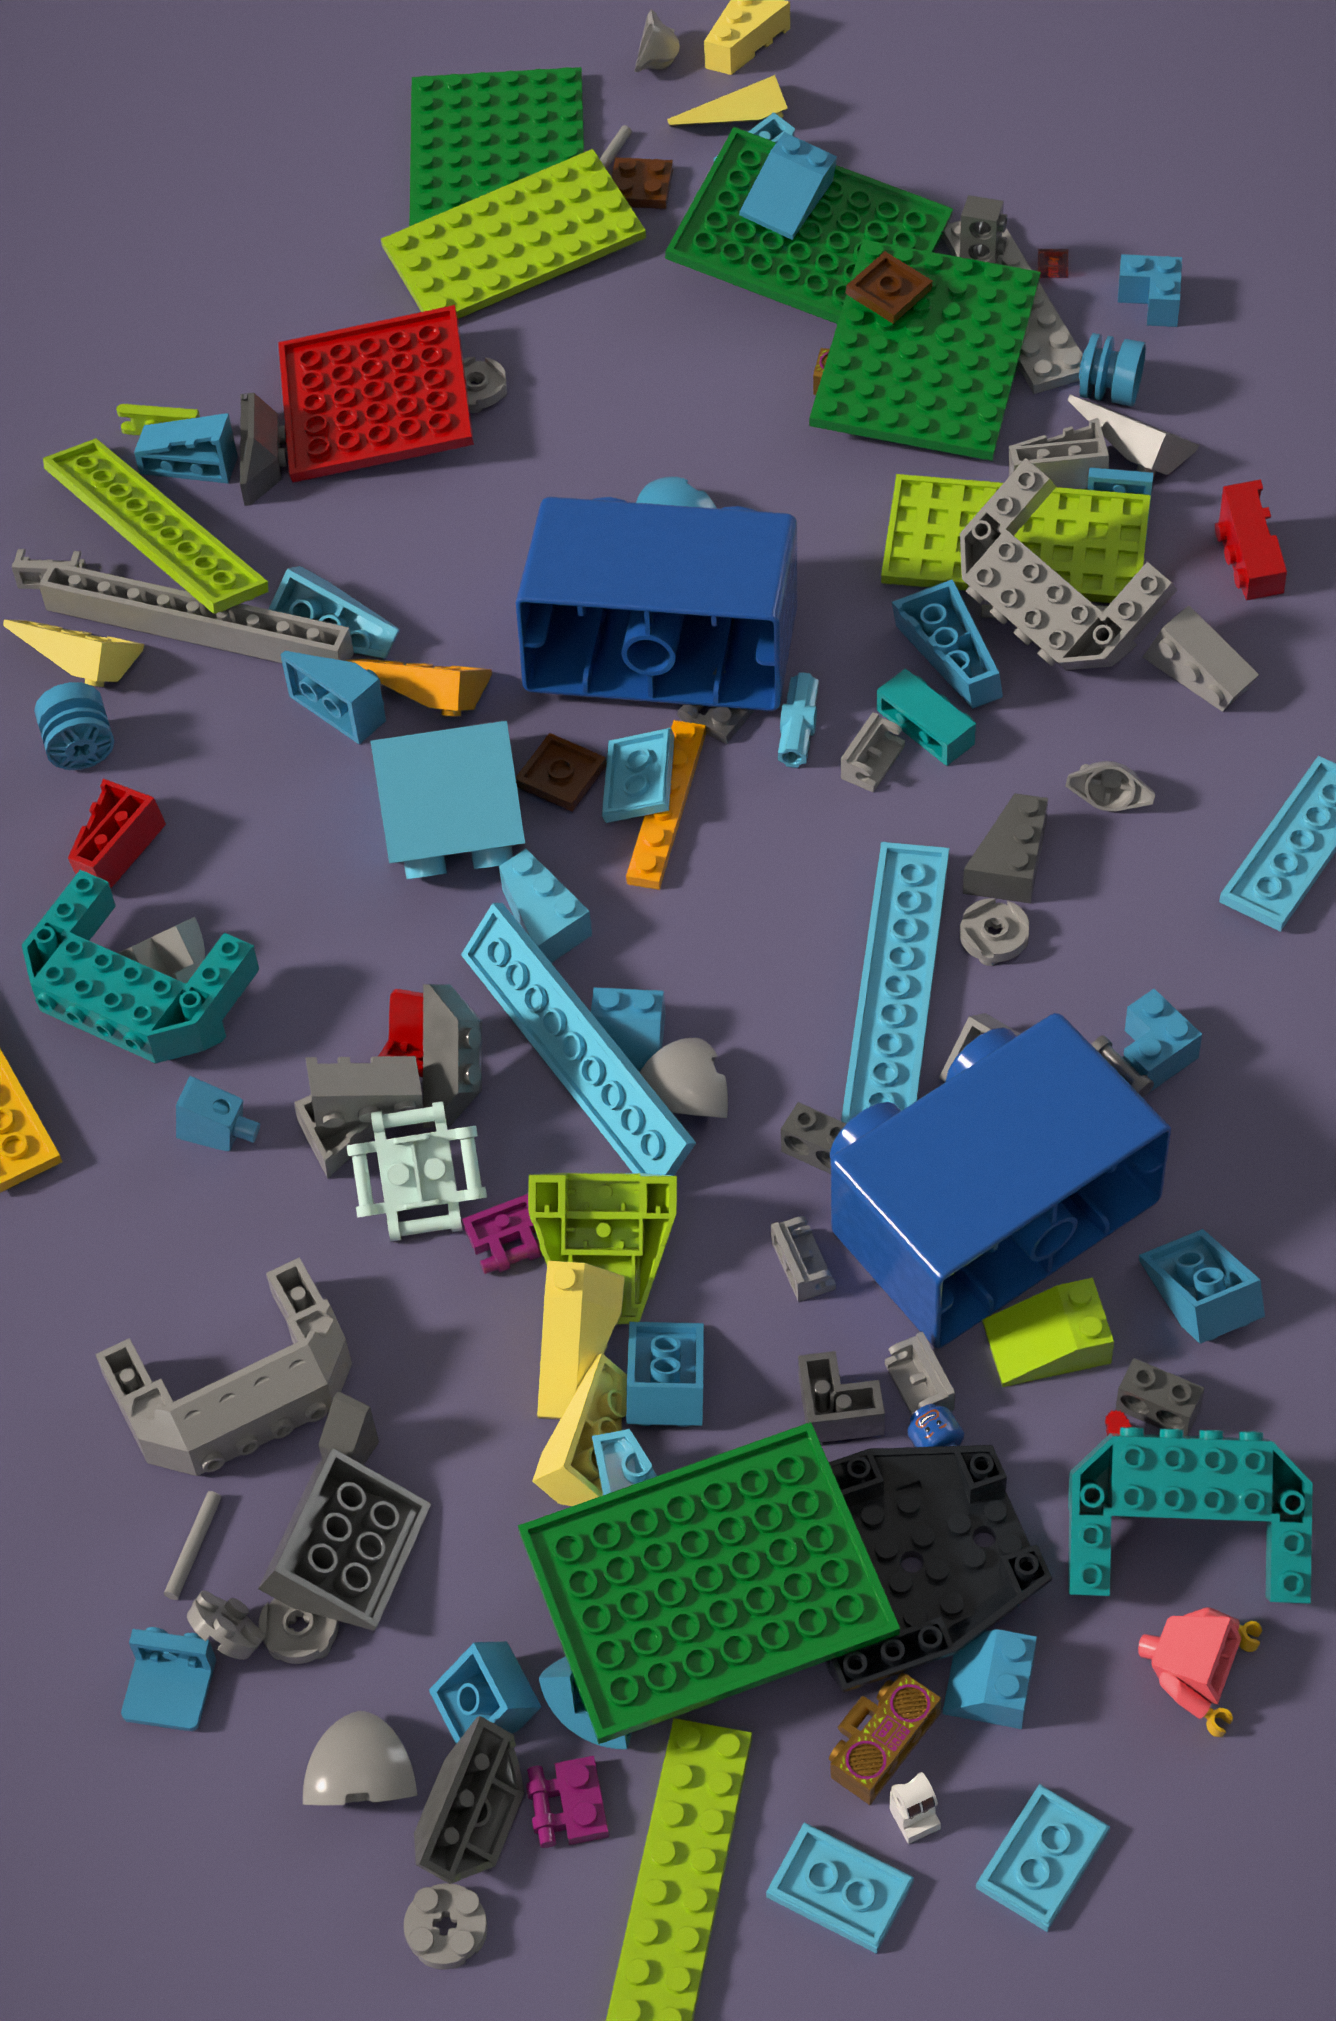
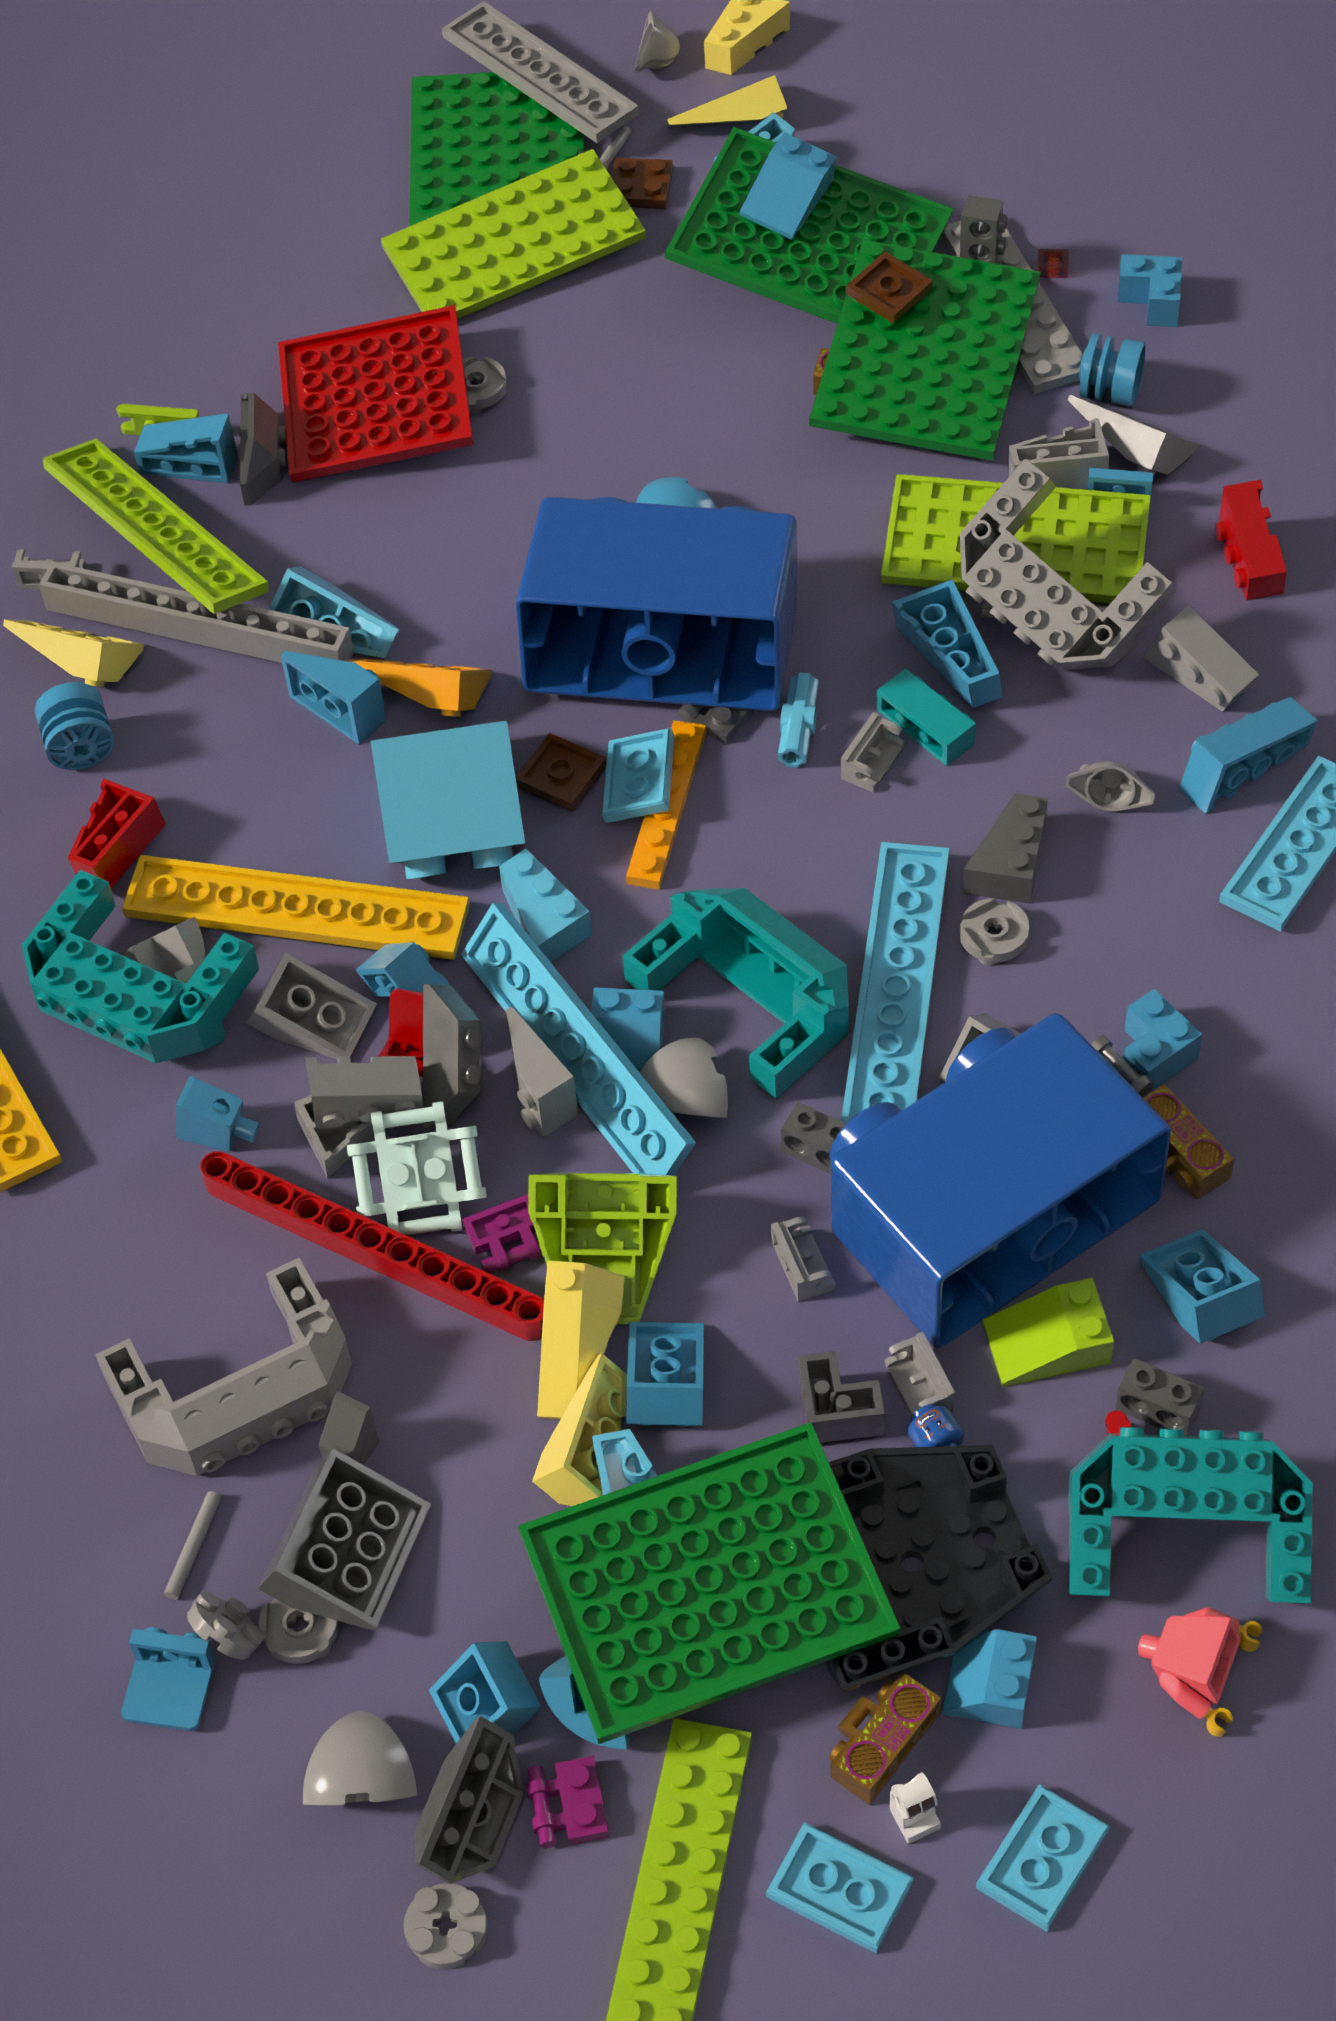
none -> yellow plate [122,855,470,960]
none -> red beam [200,1151,544,1341]
none -> light grey slope [246,953,377,1059]
none -> dark azure brick [356,942,449,997]
none -> light grey plate [442,1,639,143]
none -> light grey slope [506,1006,578,1138]
none -> teal wedge [622,888,849,1099]
none -> pearl gold piece [1143,1084,1234,1200]
none -> dark azure wedge [1178,697,1318,814]

